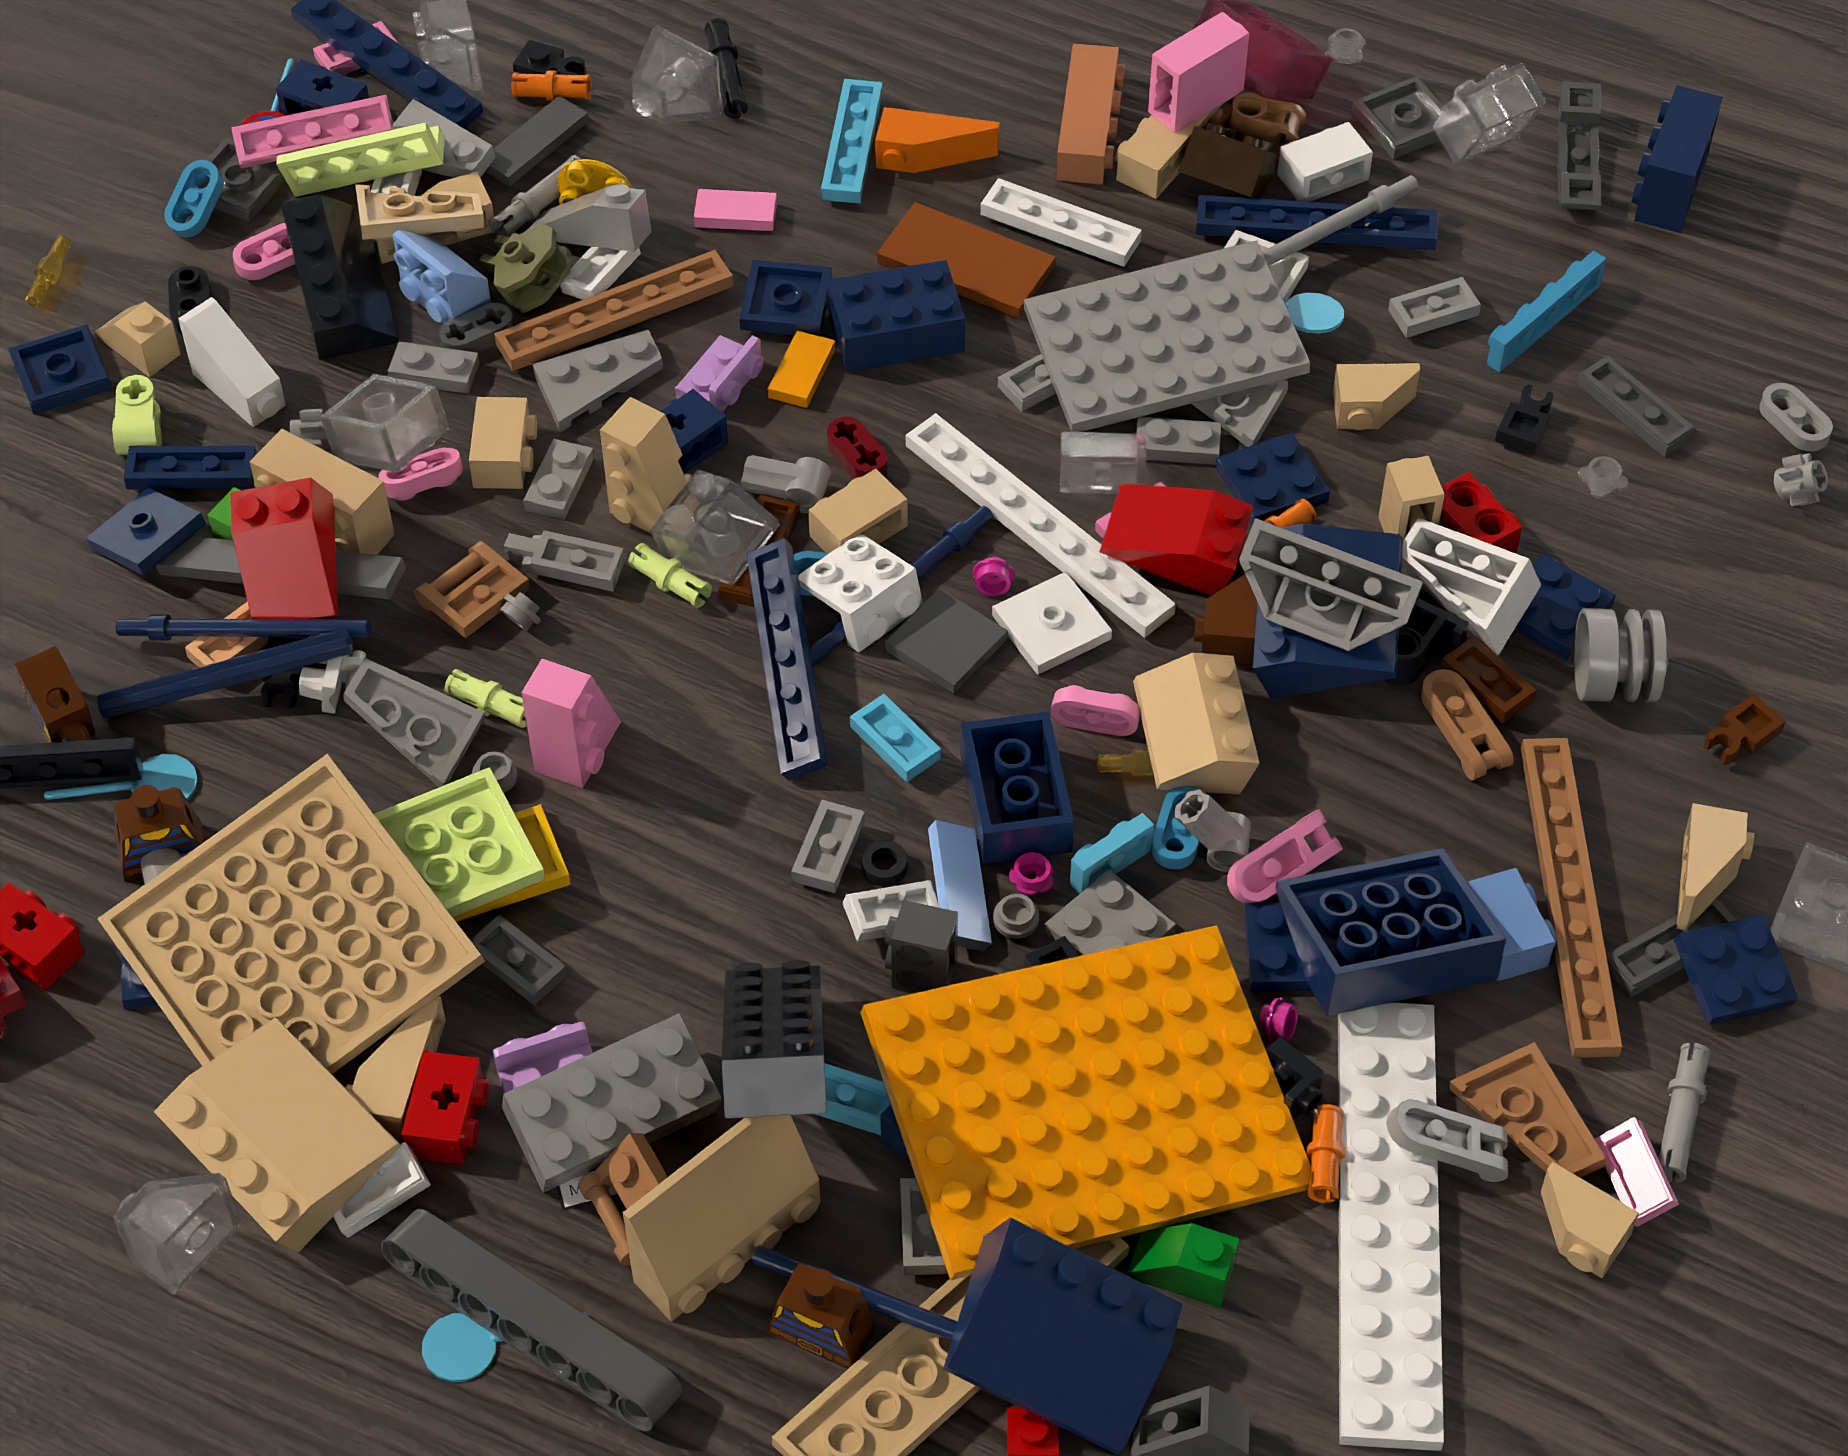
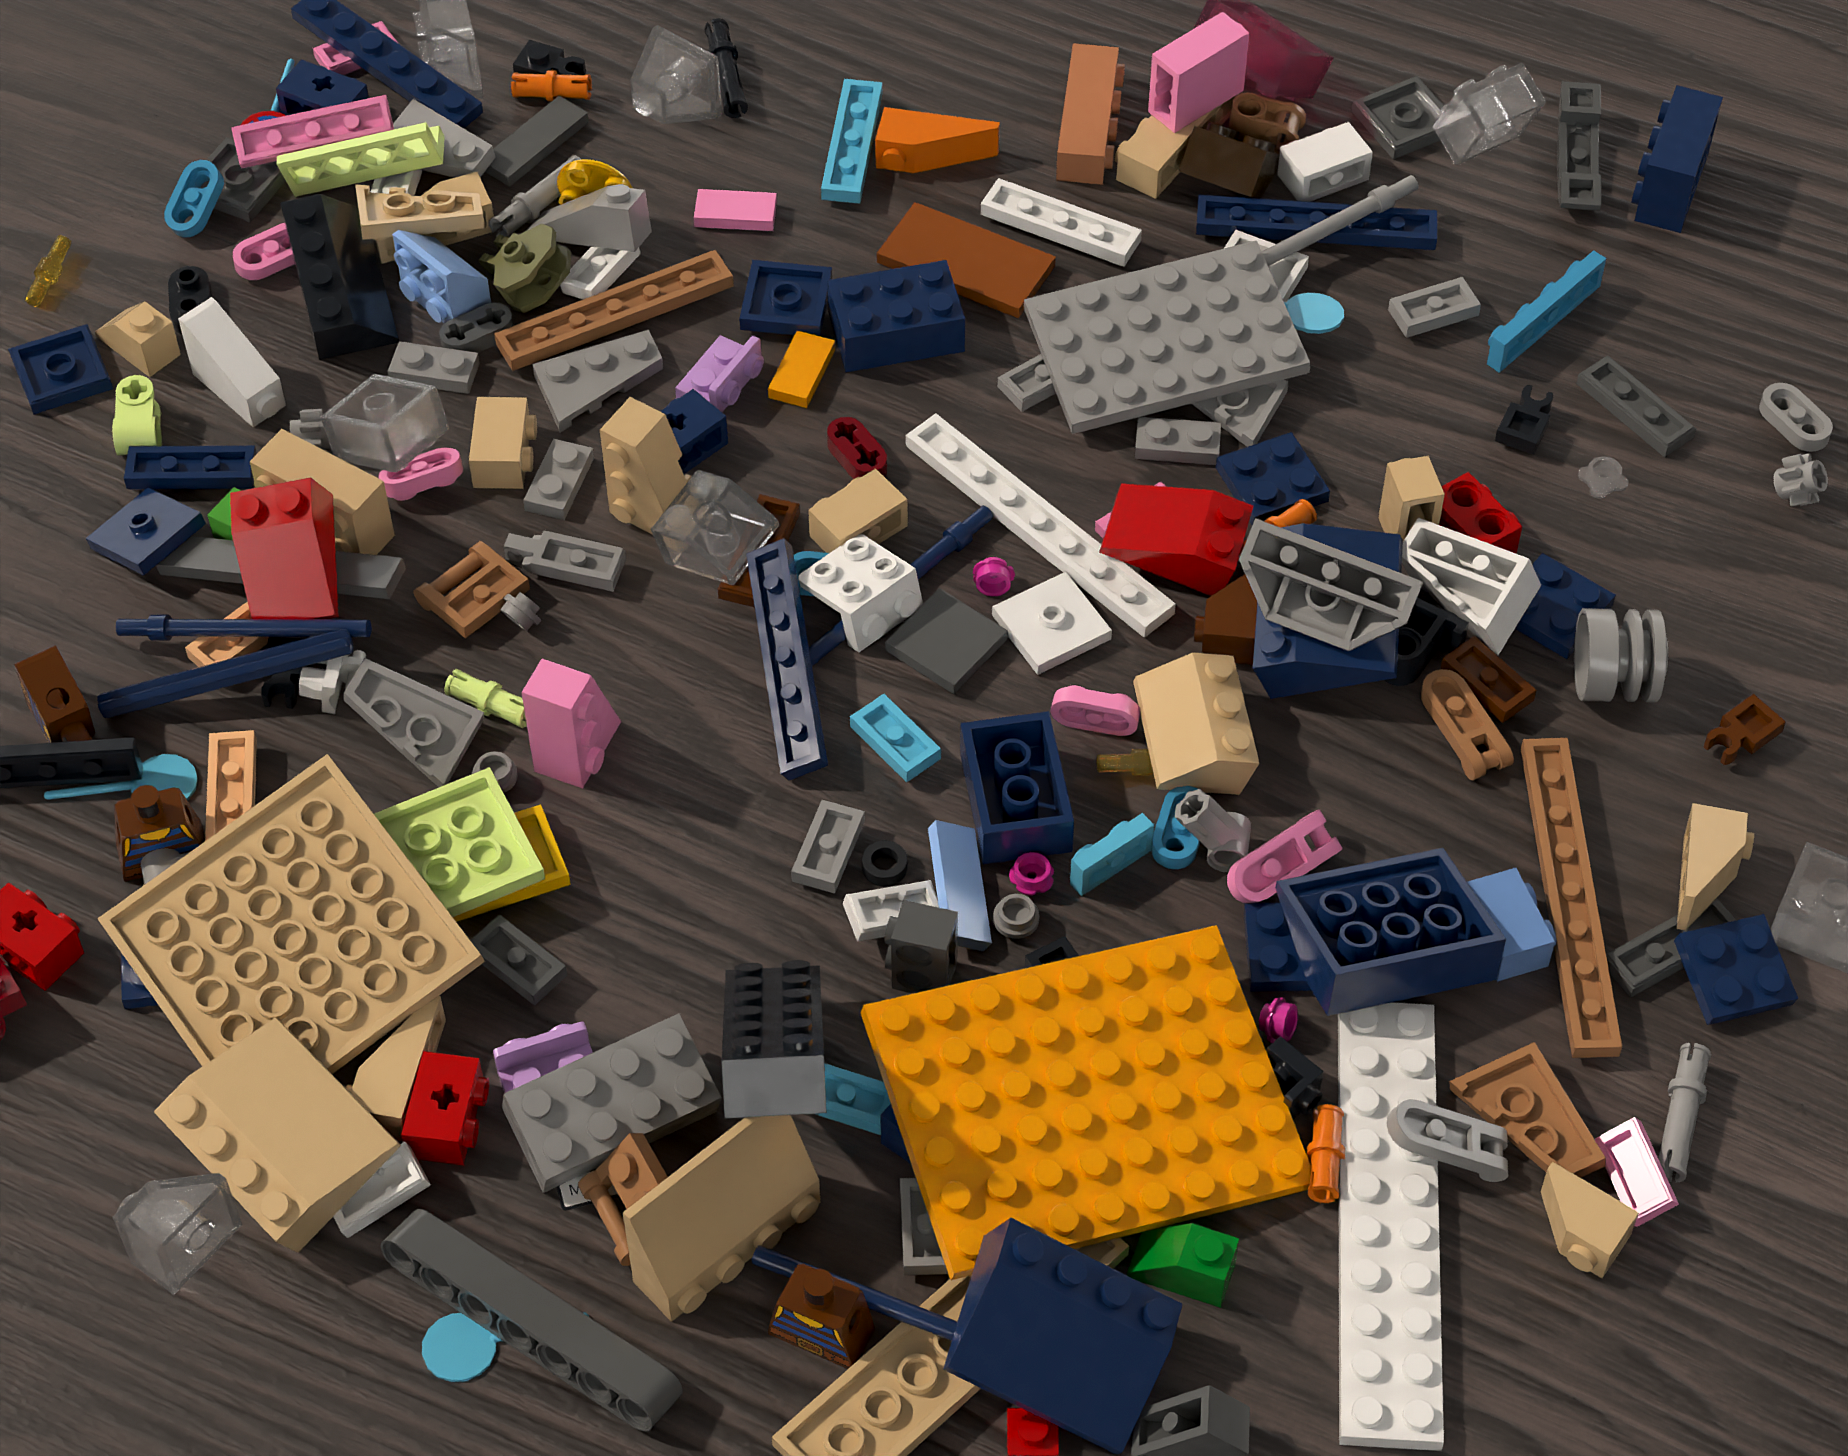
yellowish green pin [628,543,712,608] -> none
light grey piece [741,455,832,514] -> none
light grey plate [1045,869,1176,956] -> none
clear brick [1060,432,1146,494] -> none
clear plate [1326,28,1366,64] -> none
tan slope [1333,363,1420,430] -> none
none -> light nougat plate [205,730,257,841]

